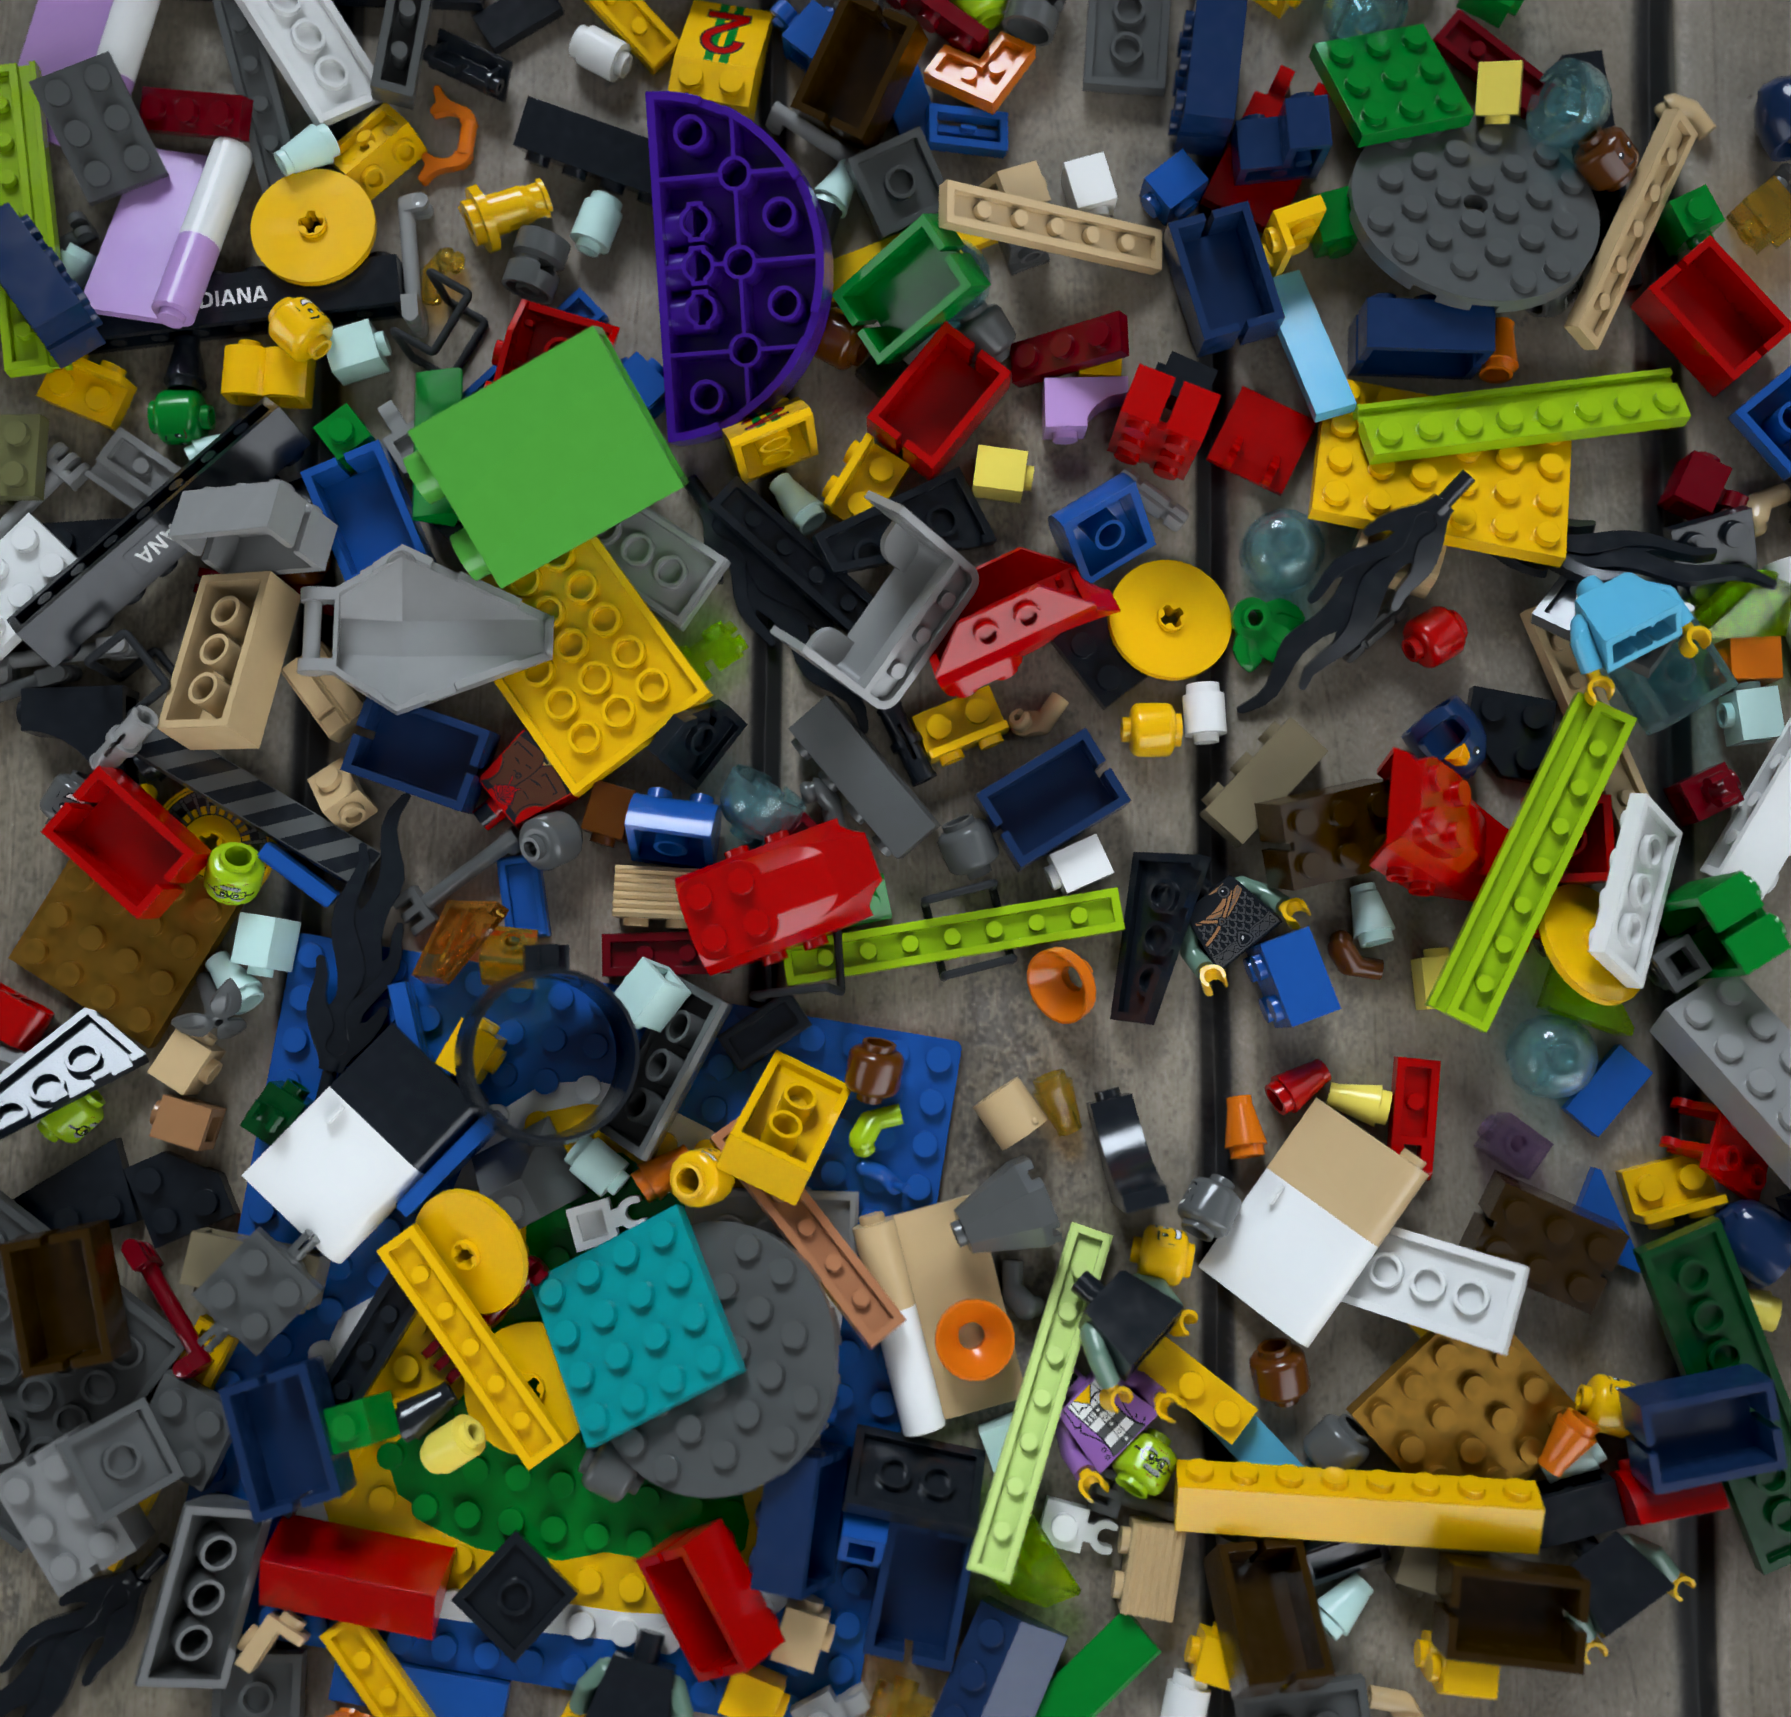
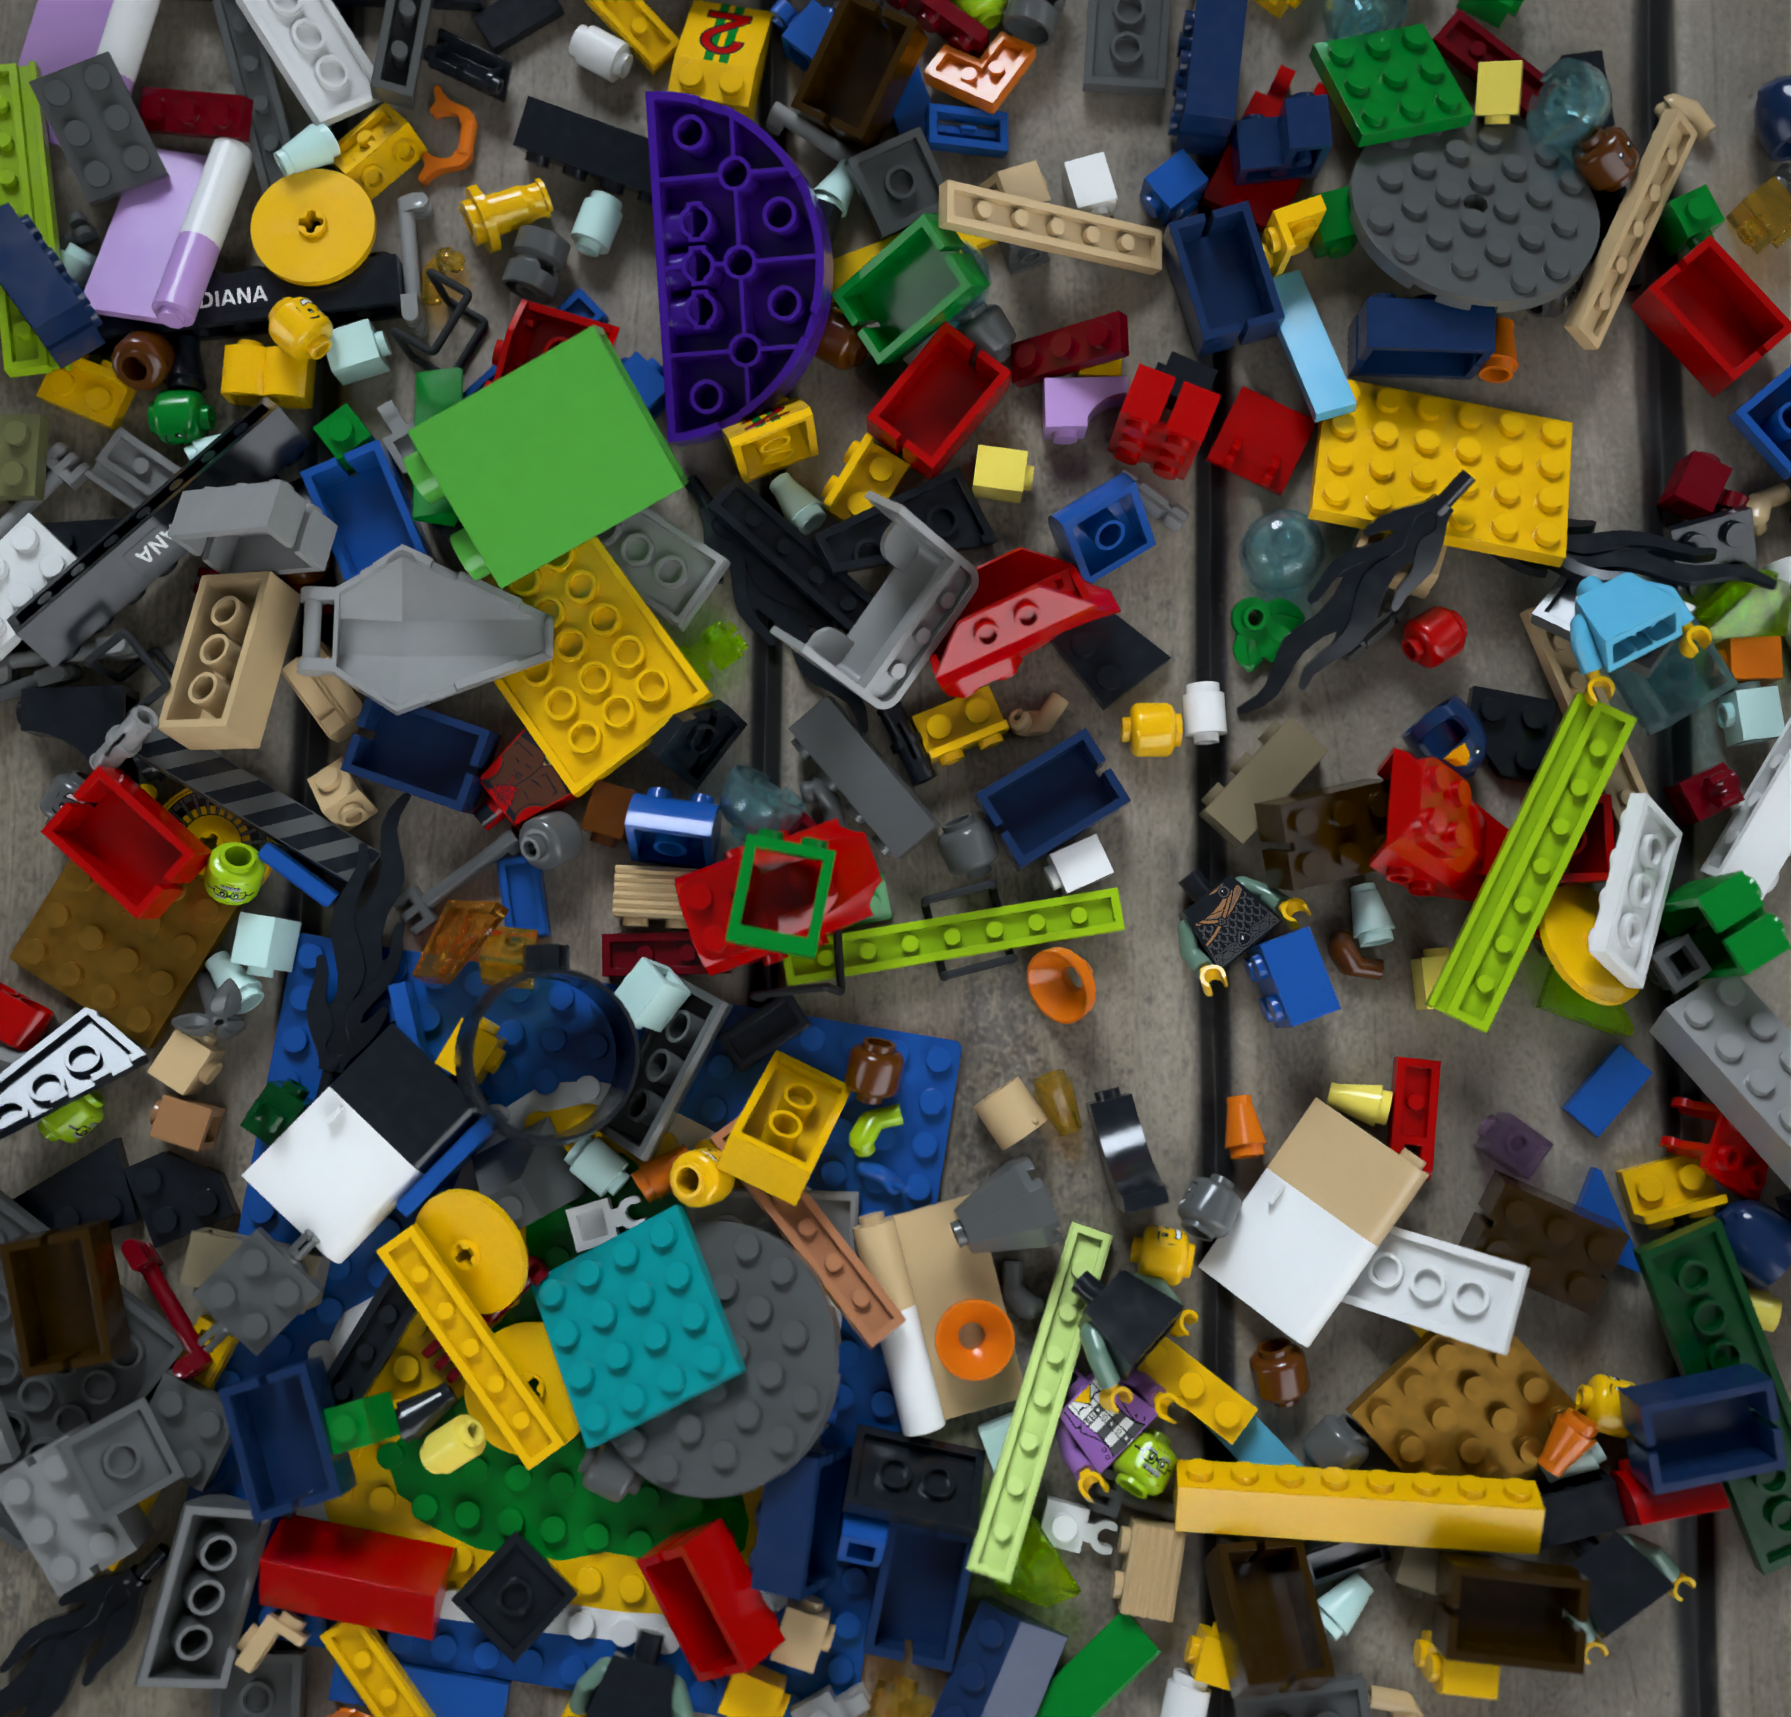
yellow piece [1107,560,1232,681] -> none
black wing [1110,852,1212,1025] -> none
red cone [1265,1059,1332,1115] -> none
lime plate [1352,368,1691,465] -> none
clear light blue cylinder [1505,1014,1599,1099] -> none
none -> reddish brown head [111,329,175,391]
none -> green window [726,828,836,960]

